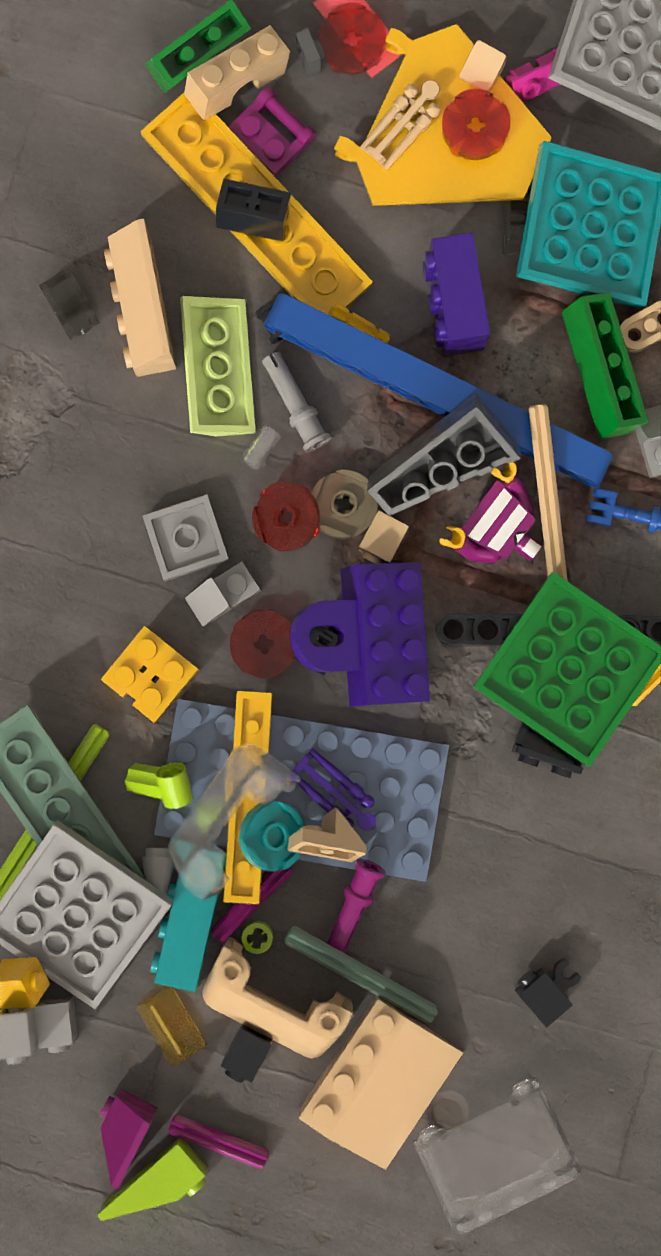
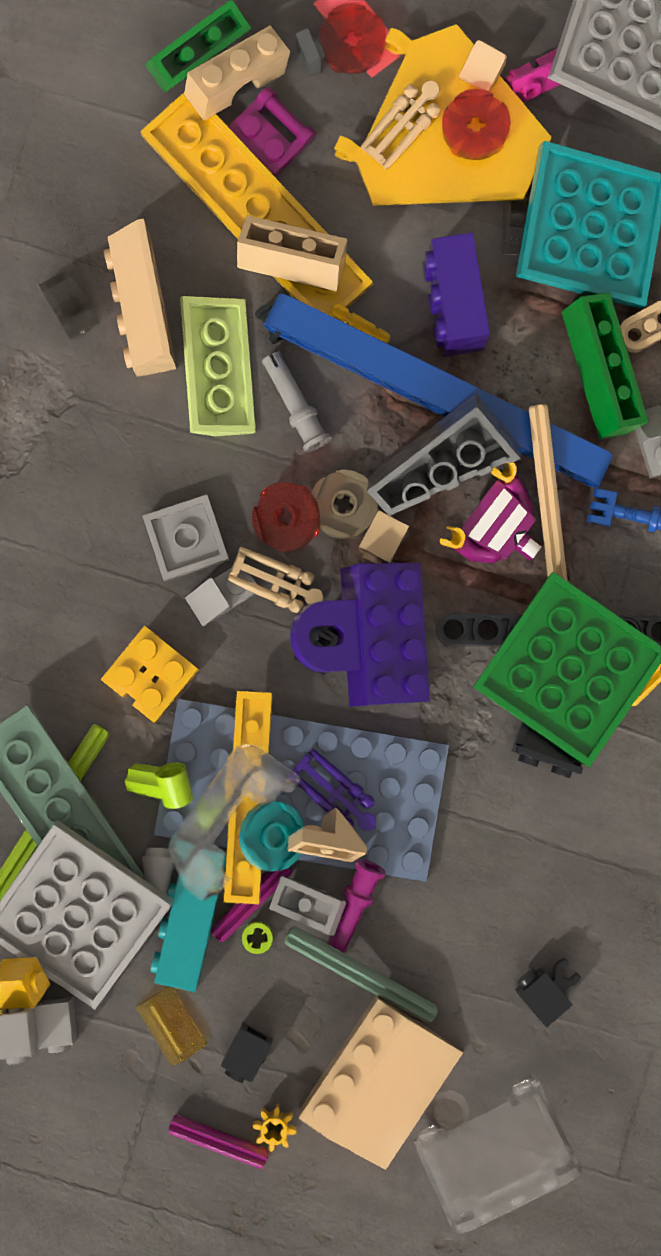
lime slope [97,1138,208,1221] -> none
magenta slope [100,1089,158,1190] -> none
tan windscreen [202,936,353,1058] -> none
black hinge [216,178,291,242] -> none
clear red plate [230,610,295,679] -> none
clear pin [241,425,281,471] -> none
none -> tan piece [227,547,323,613]
none -> tan brick [237,215,347,291]
none -> yellow gear [253,1104,297,1152]
none -> light grey slope [269,876,346,935]

